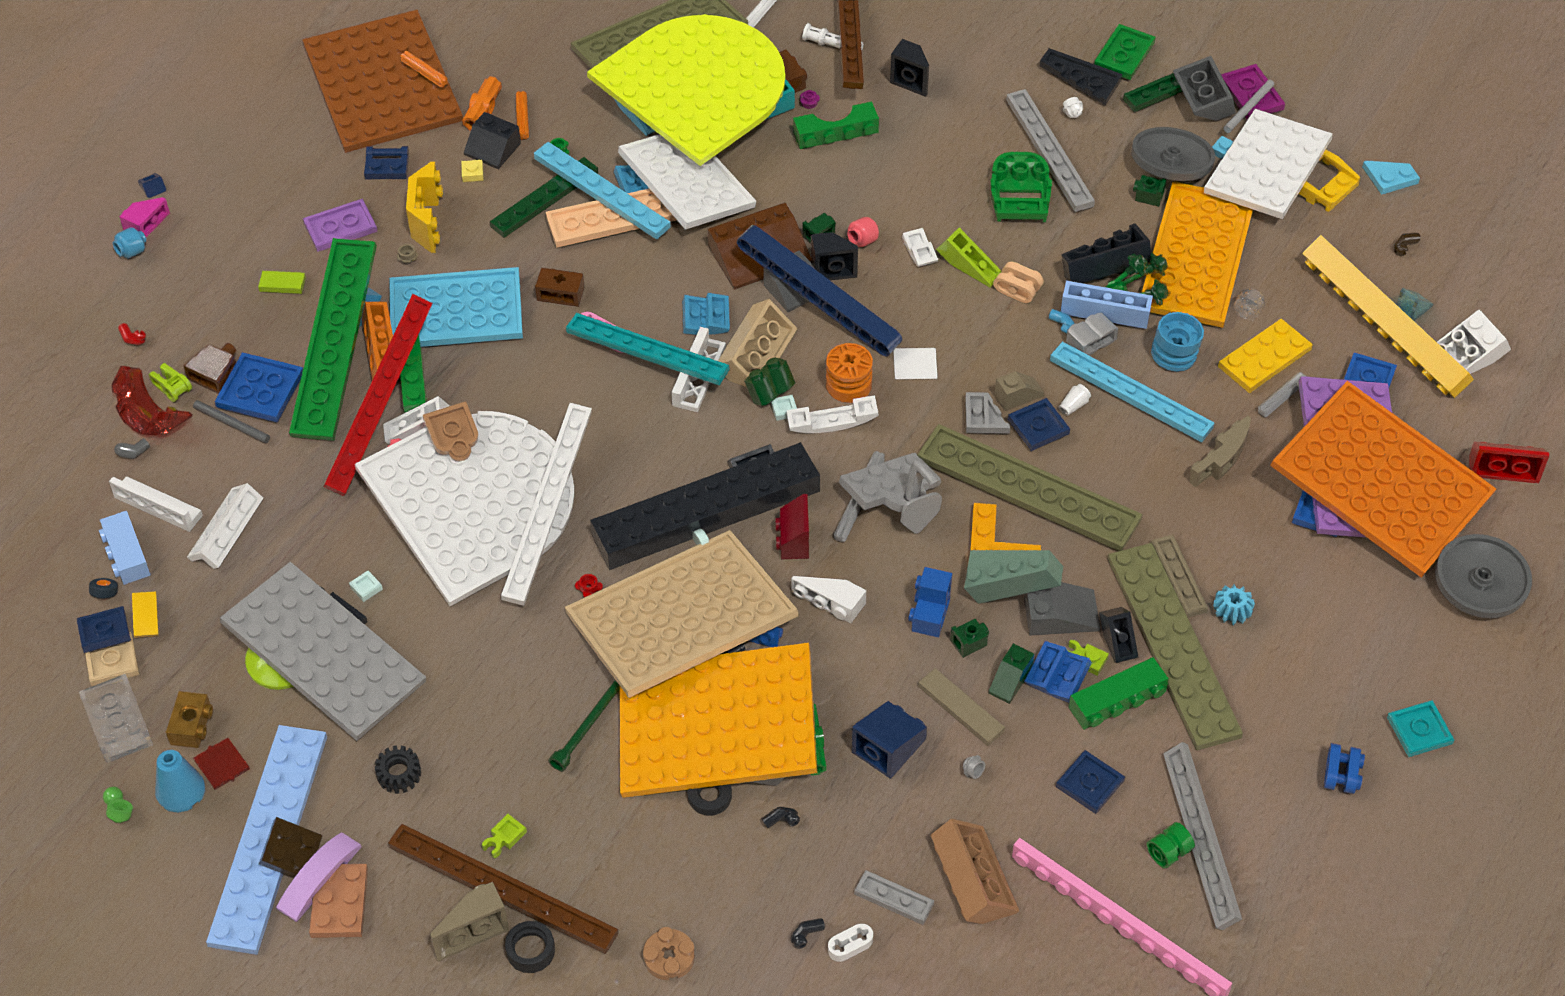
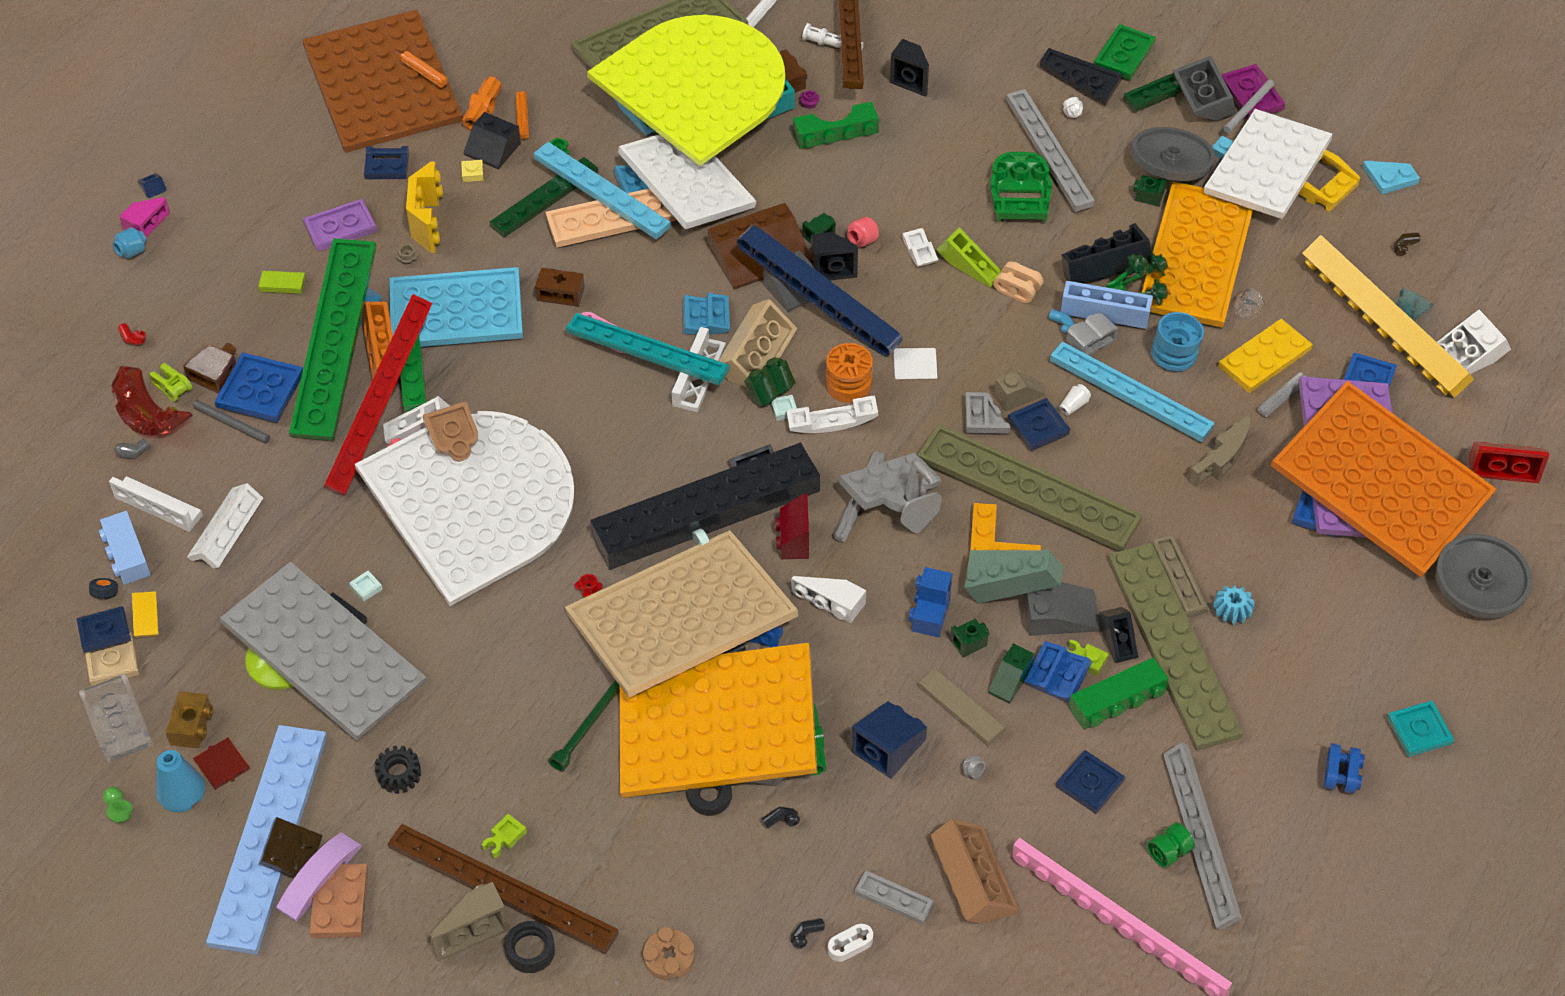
white plate [501,403,592,606] -> none

